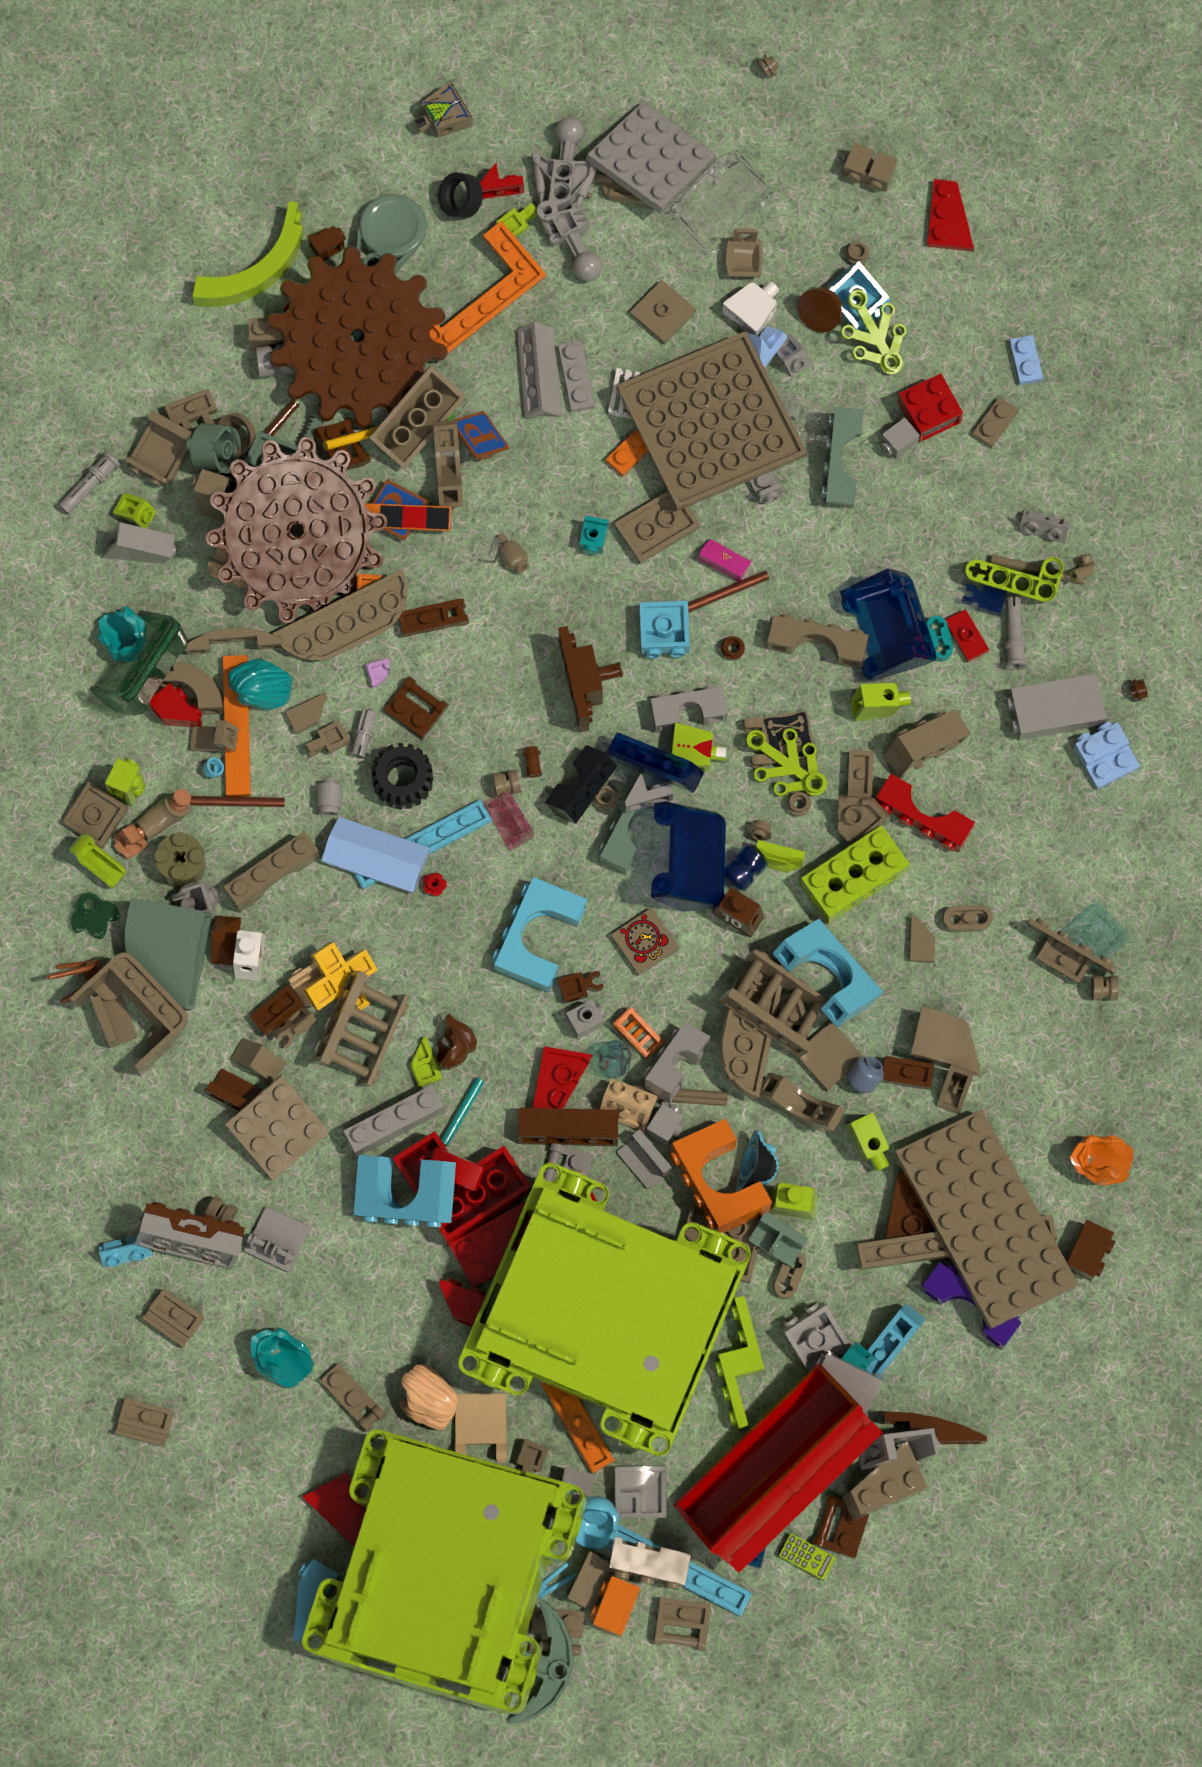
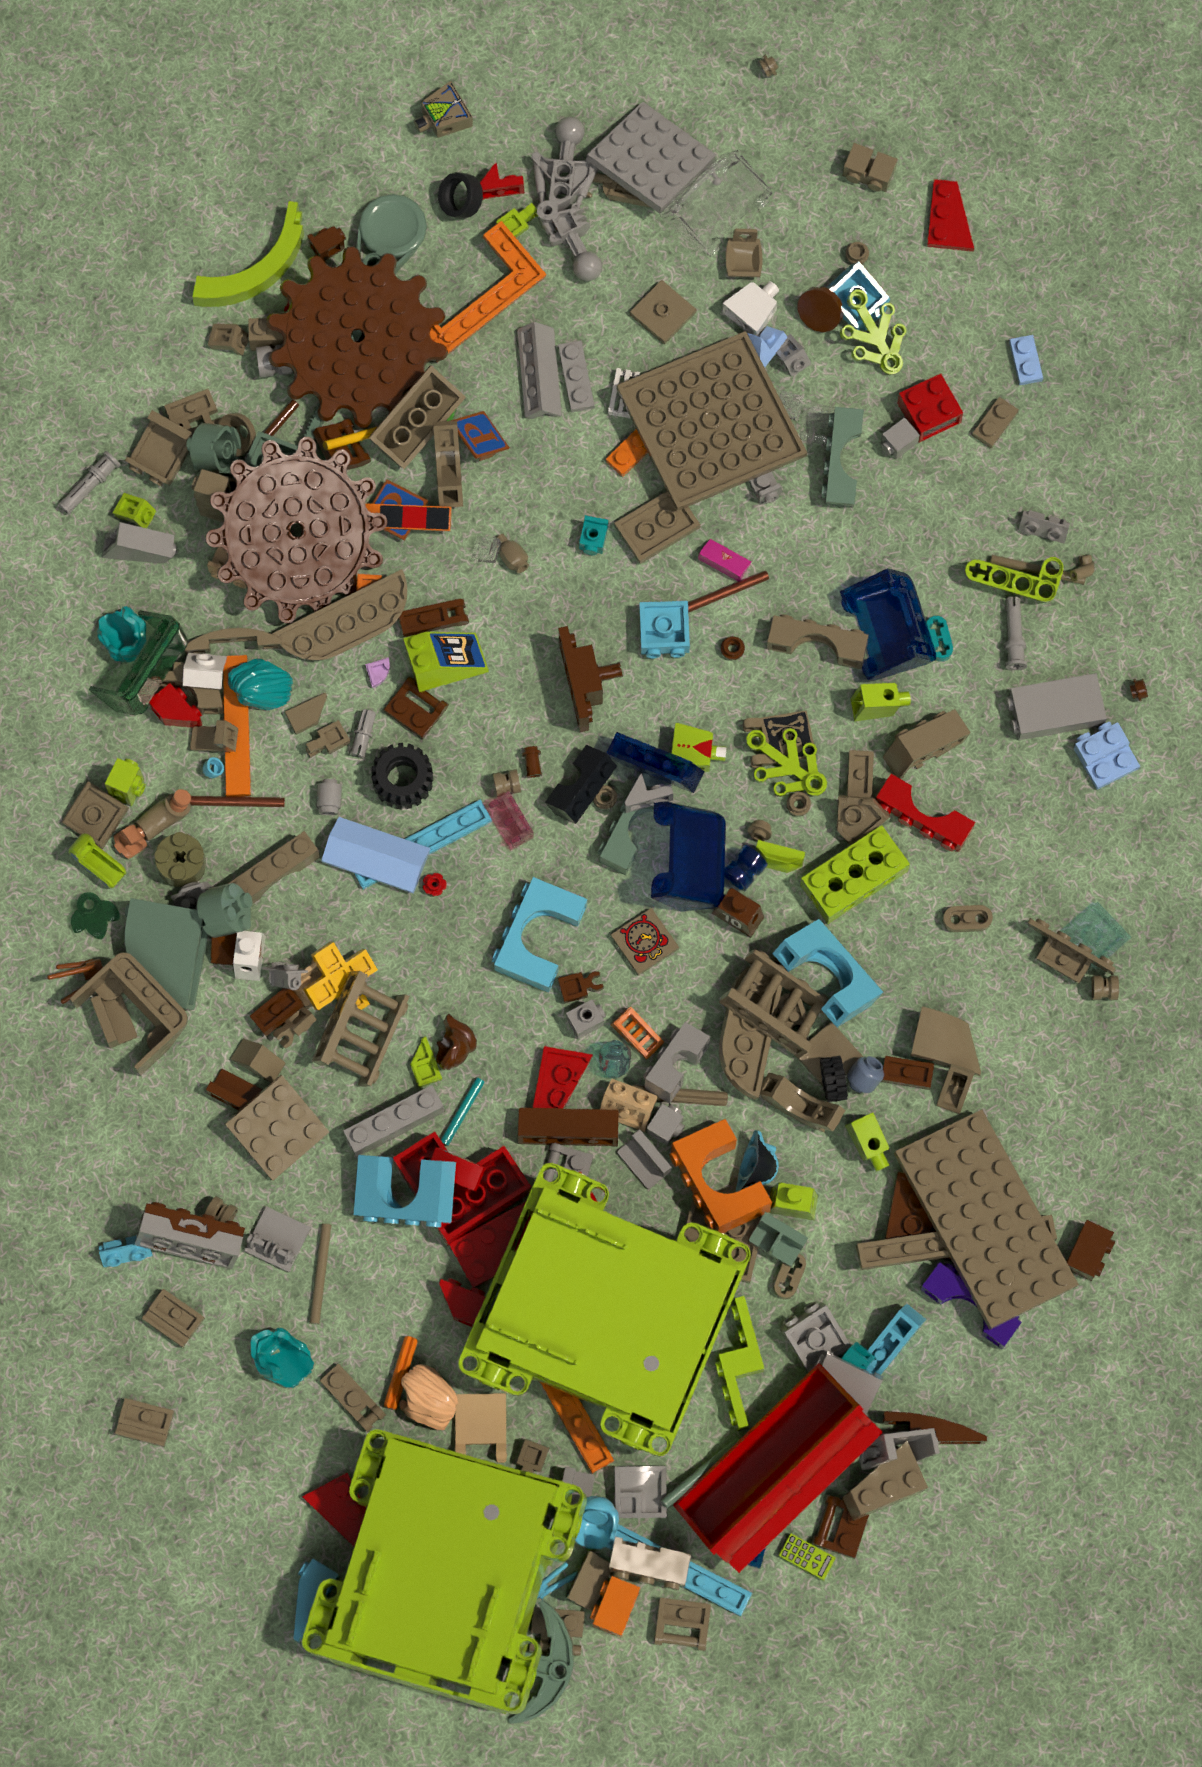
light grey arch [650,685,728,733] -> none
dark tan tile [909,916,935,963] -> none
red plate [945,609,989,663] -> none
clear blue plate [962,584,1007,616] -> none
orange hair [1070,1135,1134,1185] -> none
none -> white piece [183,653,227,689]
none -> sand green brick [197,883,253,938]
none -> dark tan bracket [208,324,248,355]
none -> light grey hinge [262,962,308,990]
none -> dark tan bar [310,1224,332,1324]
none -> orange axle [384,1336,418,1410]
none -> lime slope [403,632,489,692]
none -> sand green bar [661,1437,740,1508]
none -> black tyre [820,1055,848,1103]

